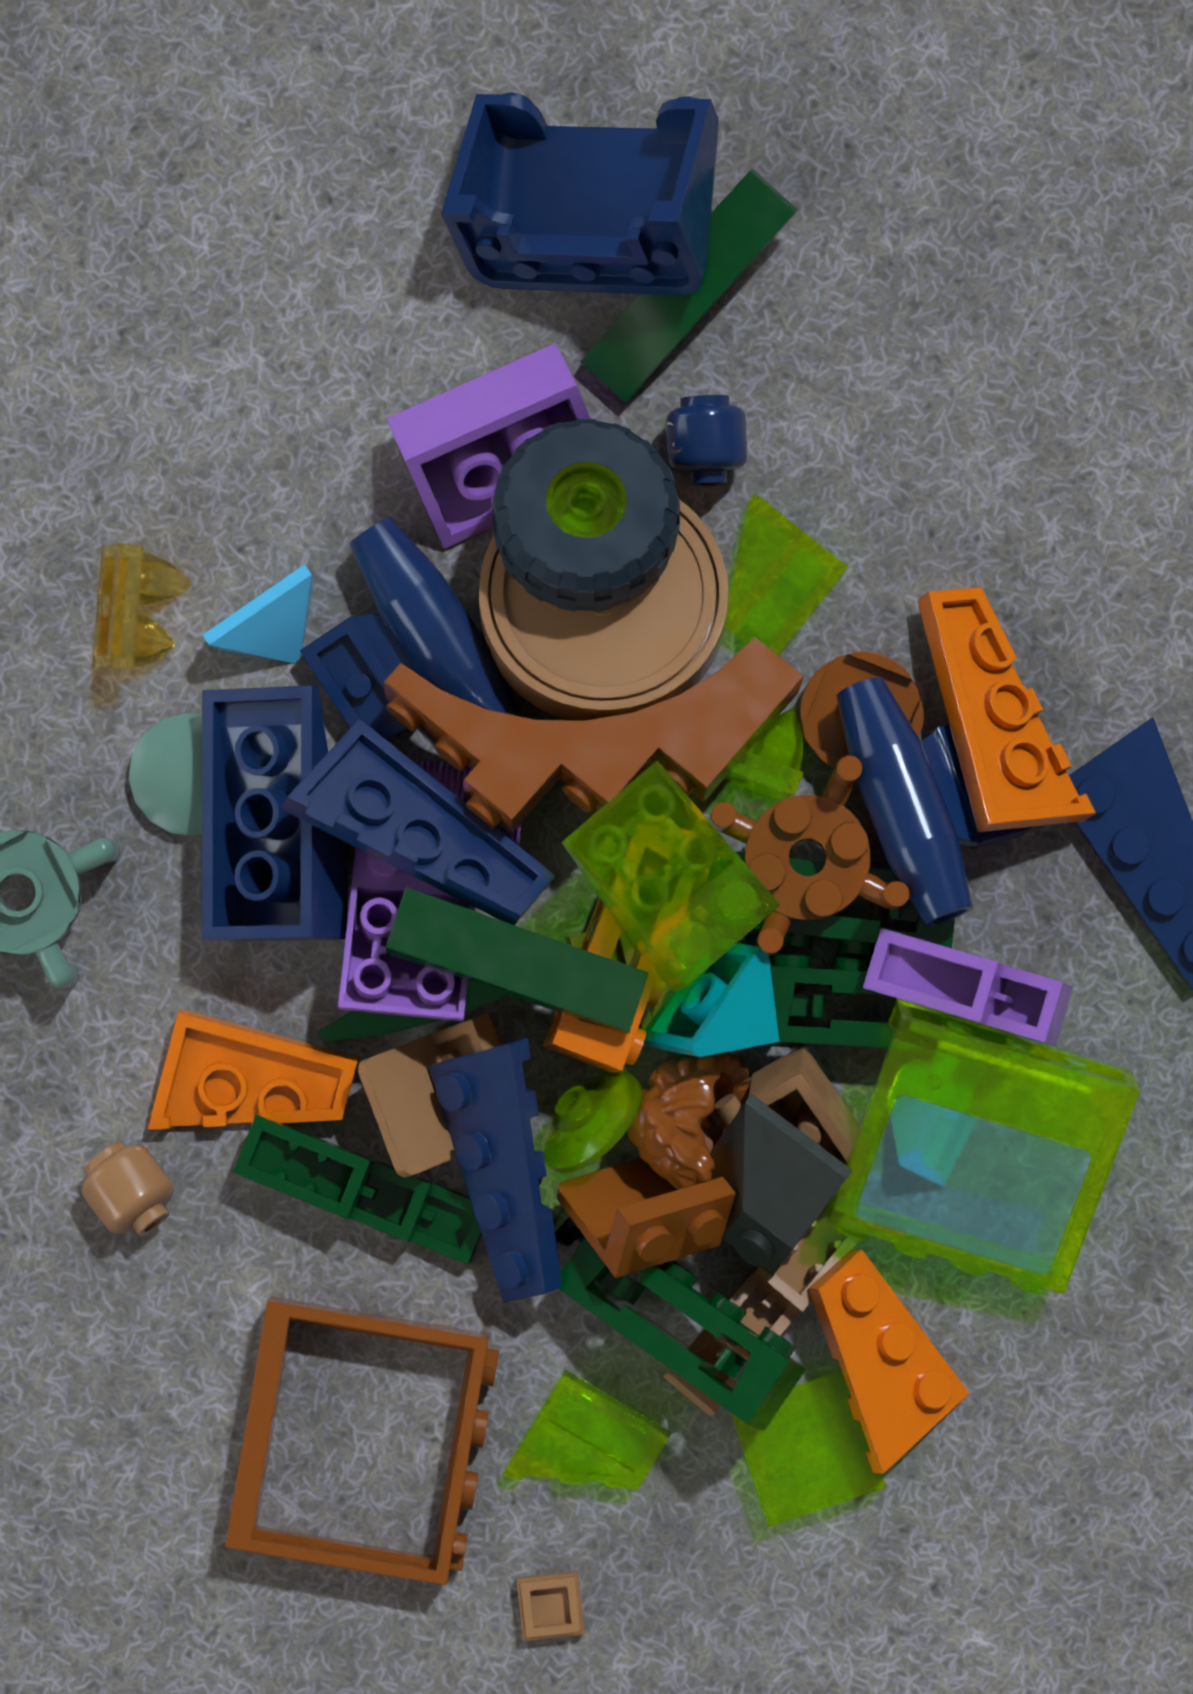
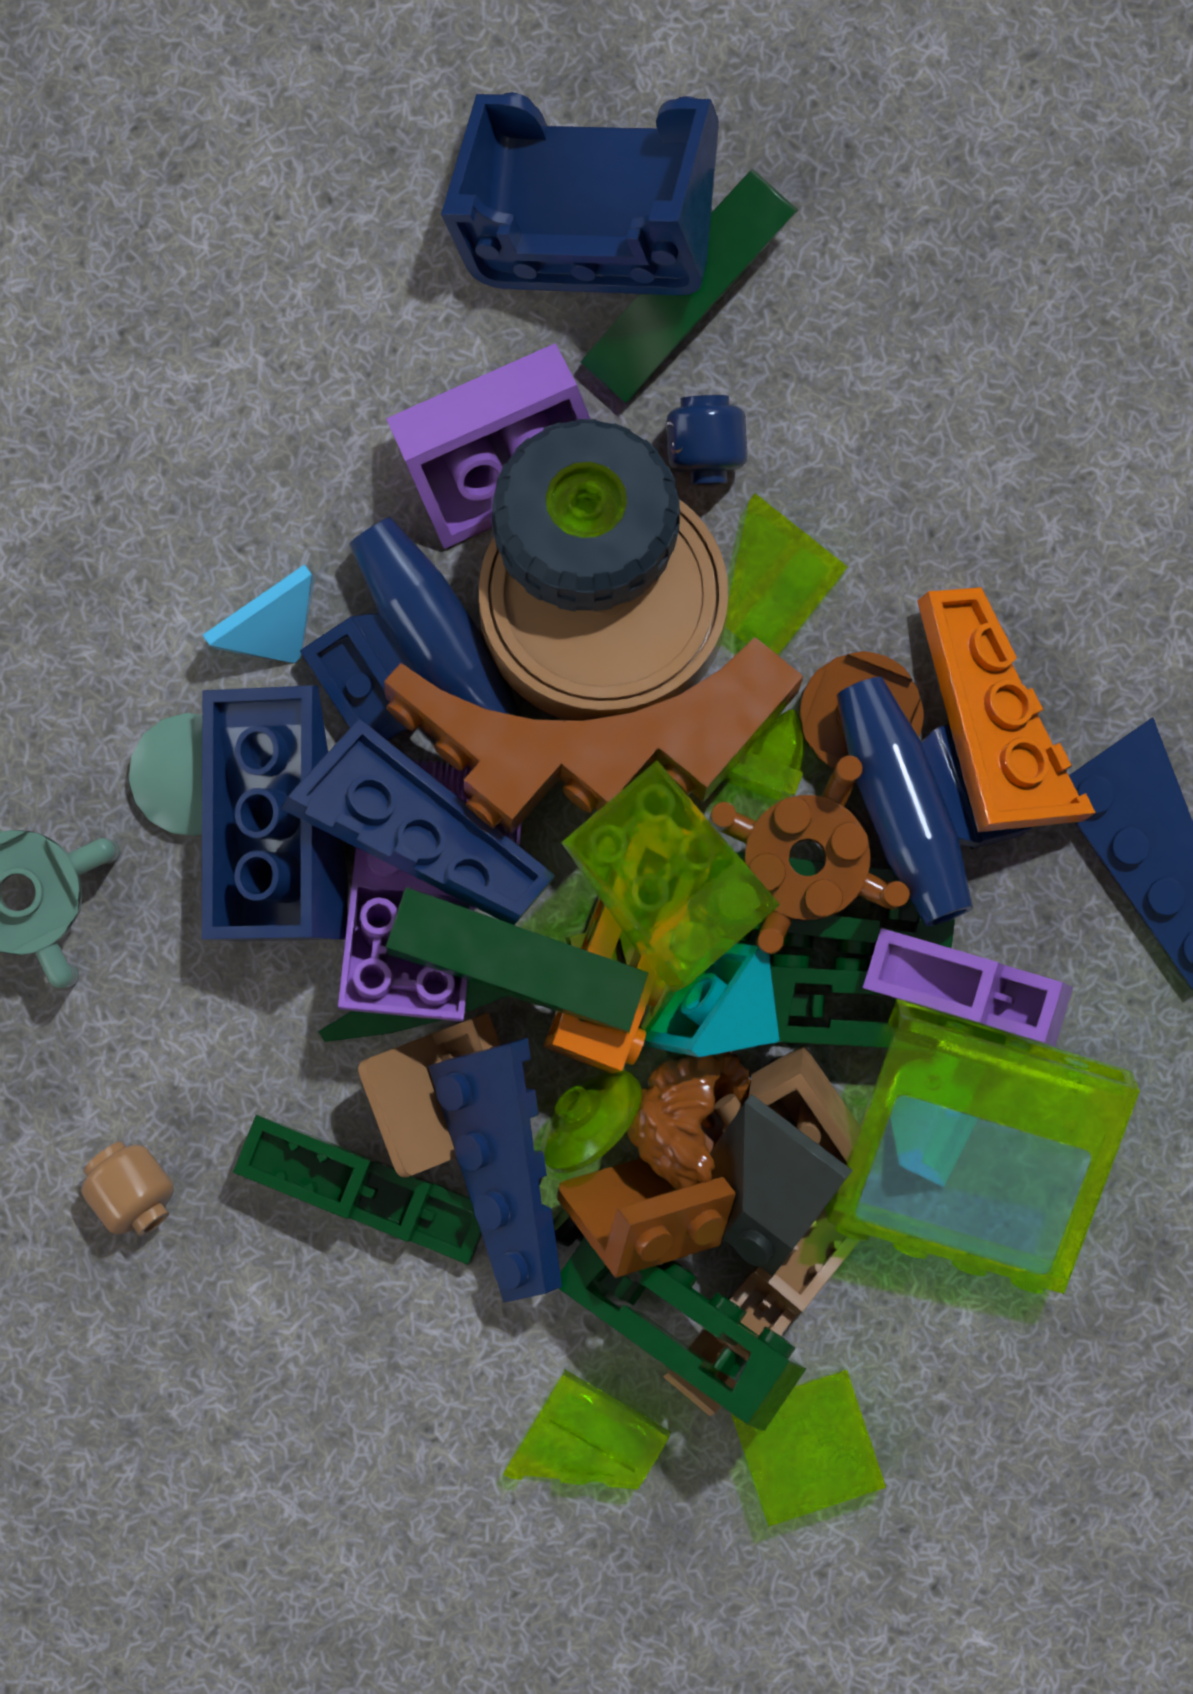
clear yellow tile [92,543,192,671] -> none
orange wing [148,1009,360,1130] -> none
dark orange window [225,1296,500,1585] -> none
medium nougat tile [517,1570,585,1641] -> none
orange wing [808,1249,970,1474] -> none

